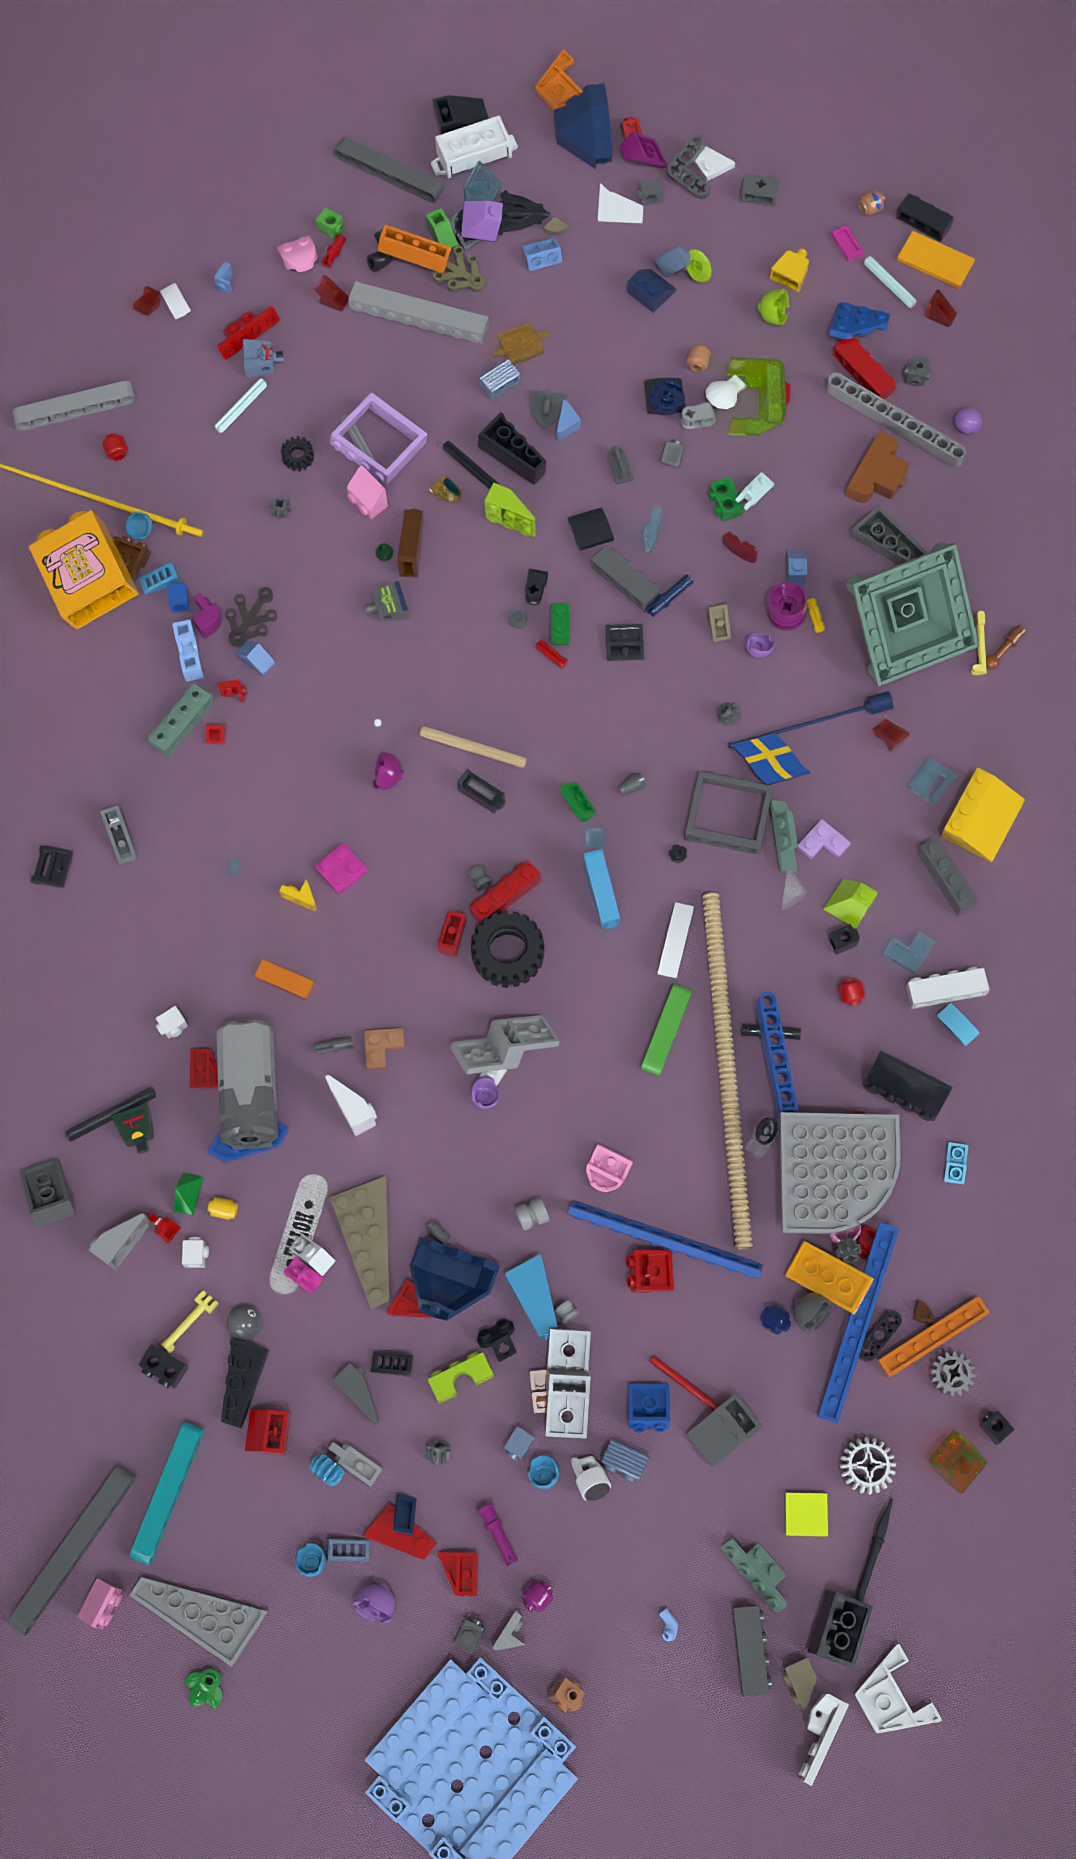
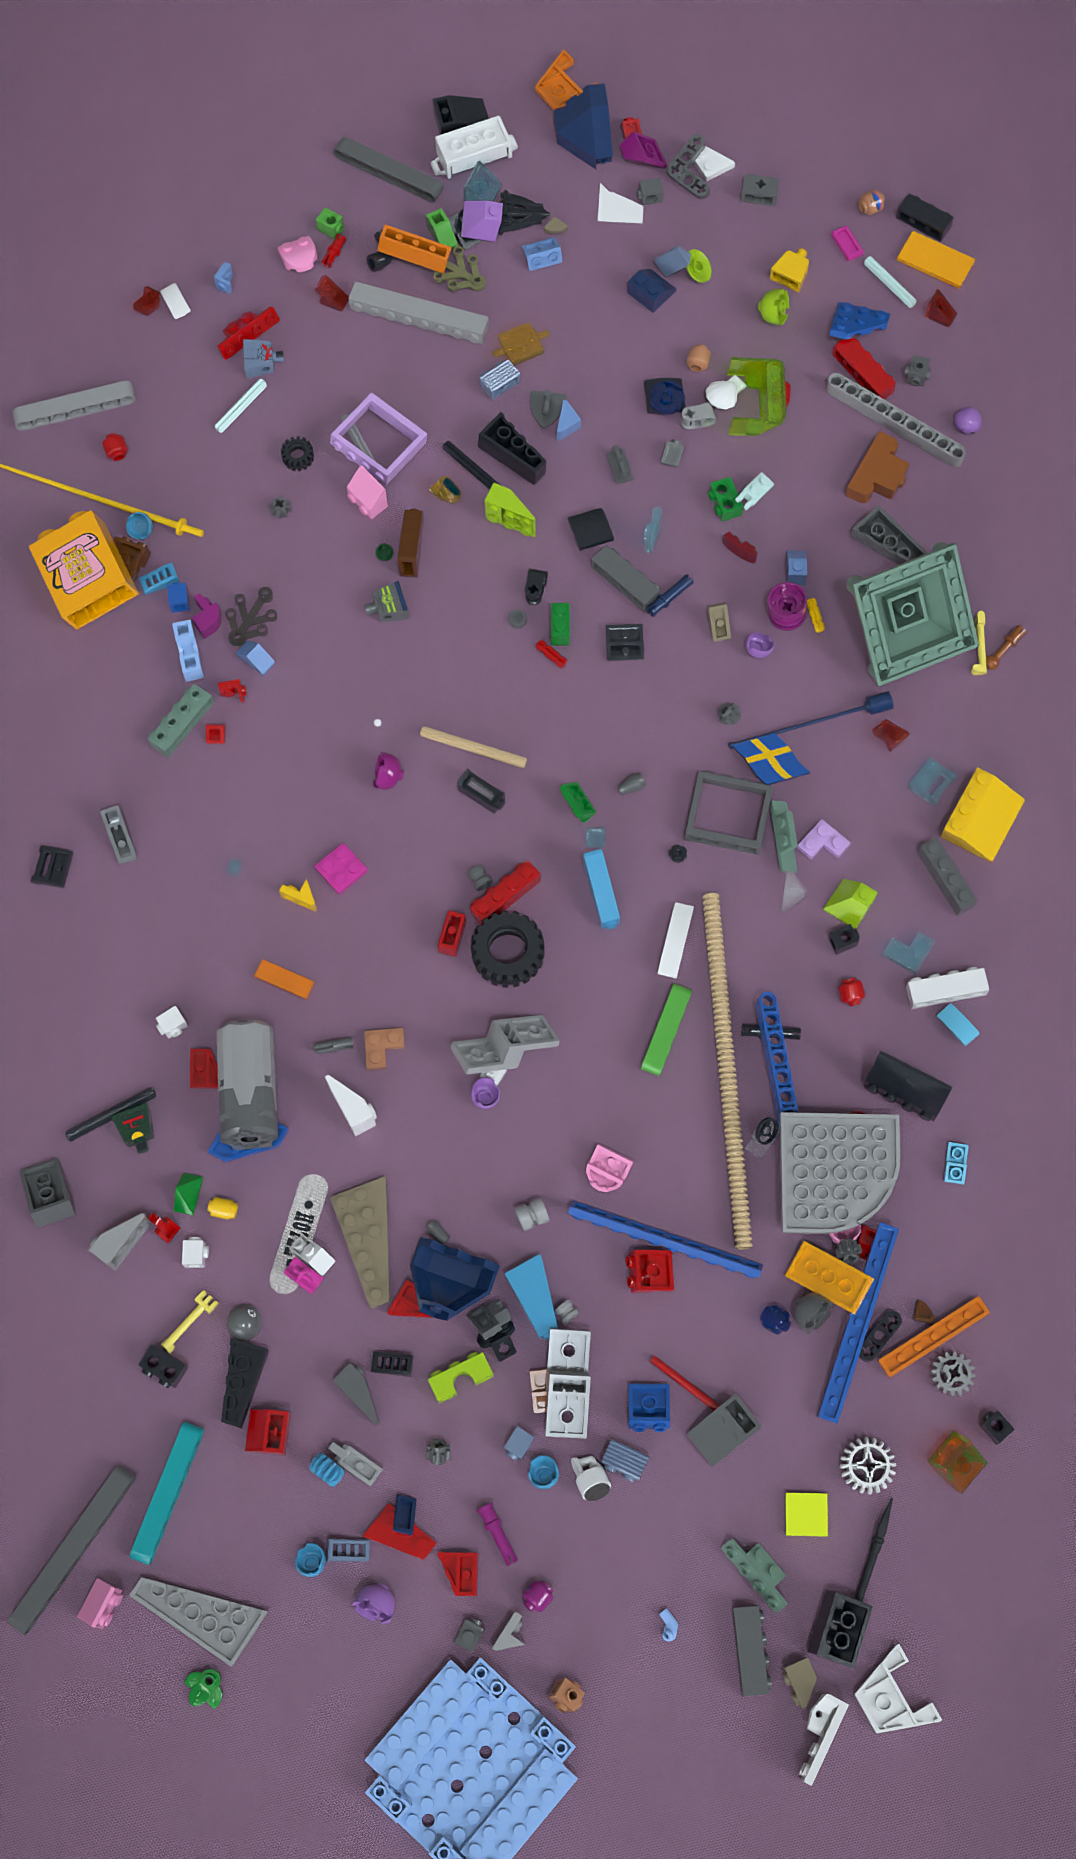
none -> dark grey plate [466,1299,512,1340]

